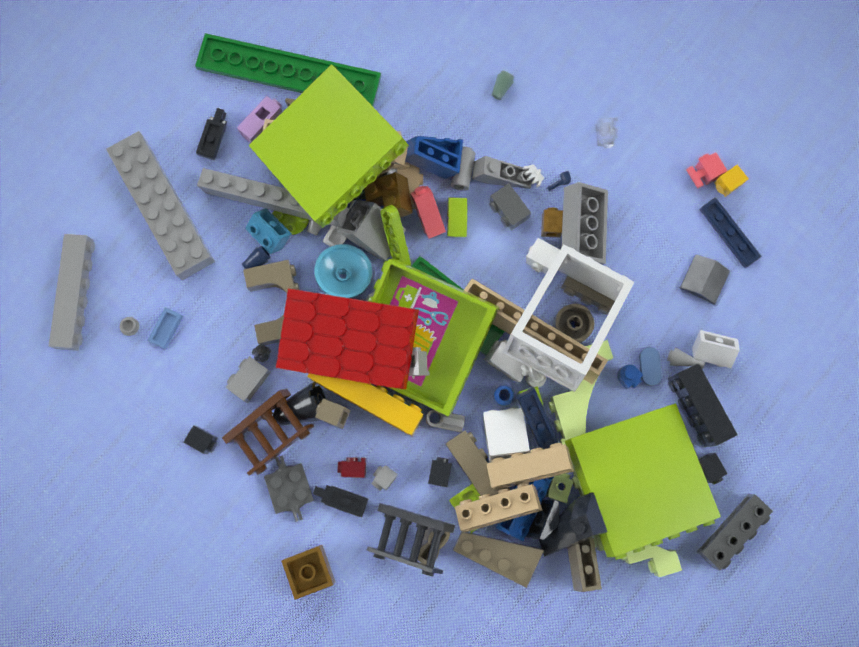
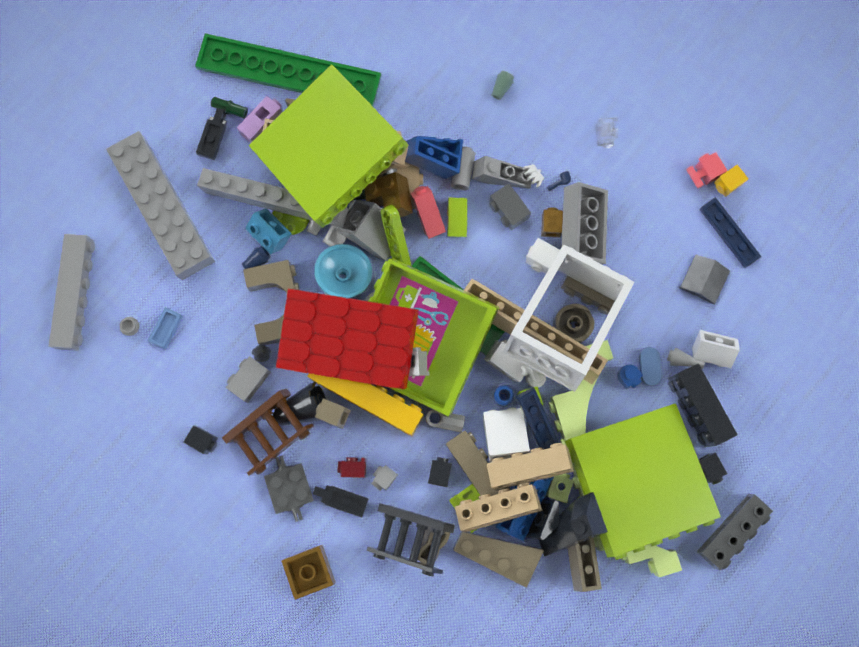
none -> dark green axle [211,97,248,119]

